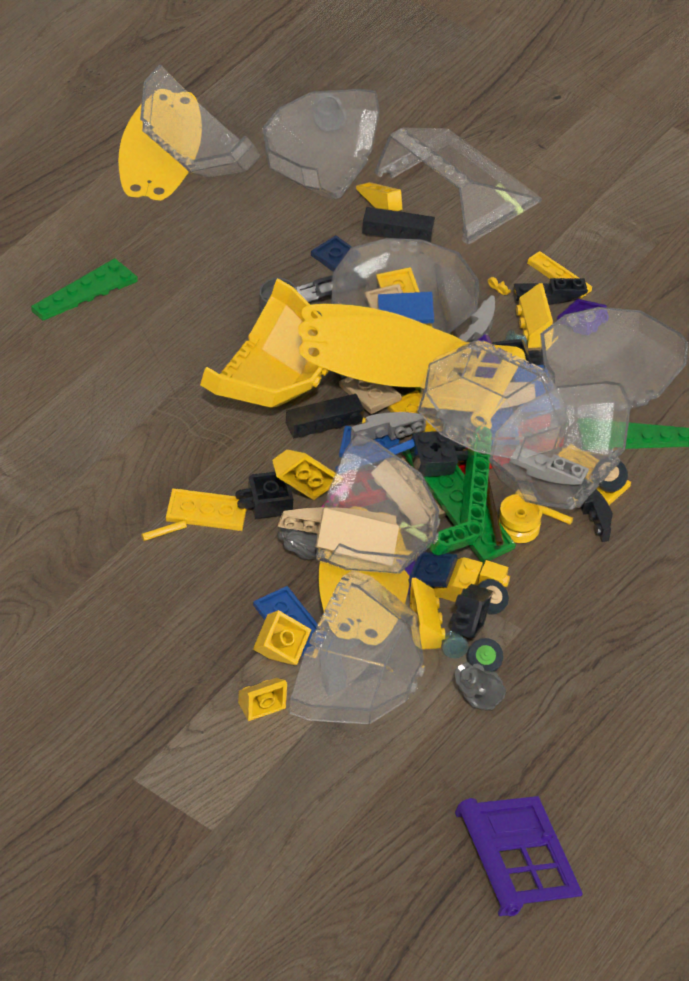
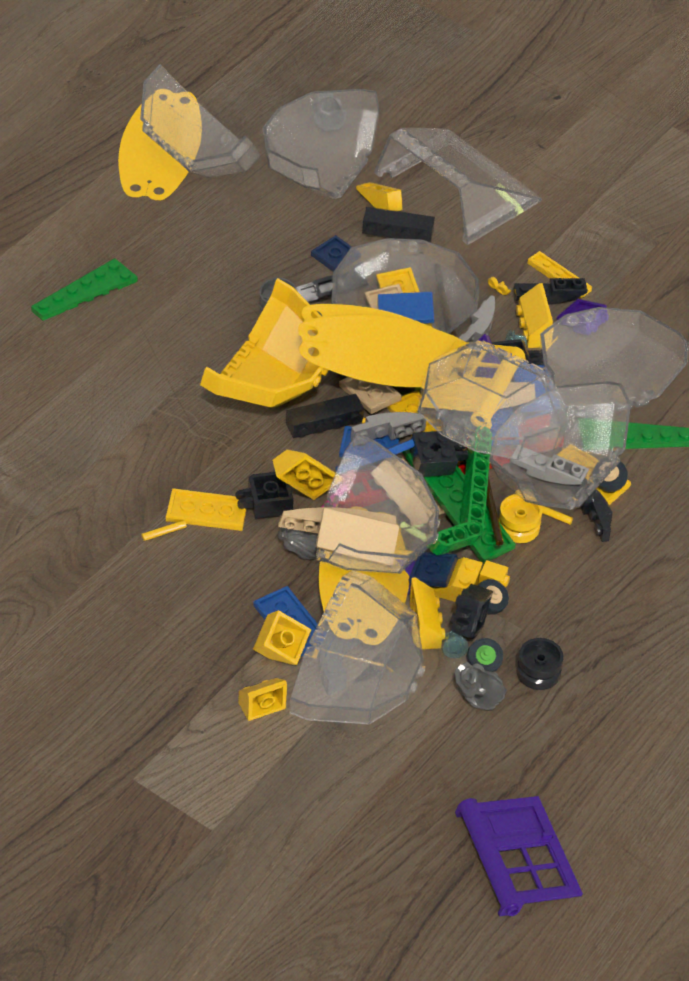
none -> black wheel [517,638,564,690]

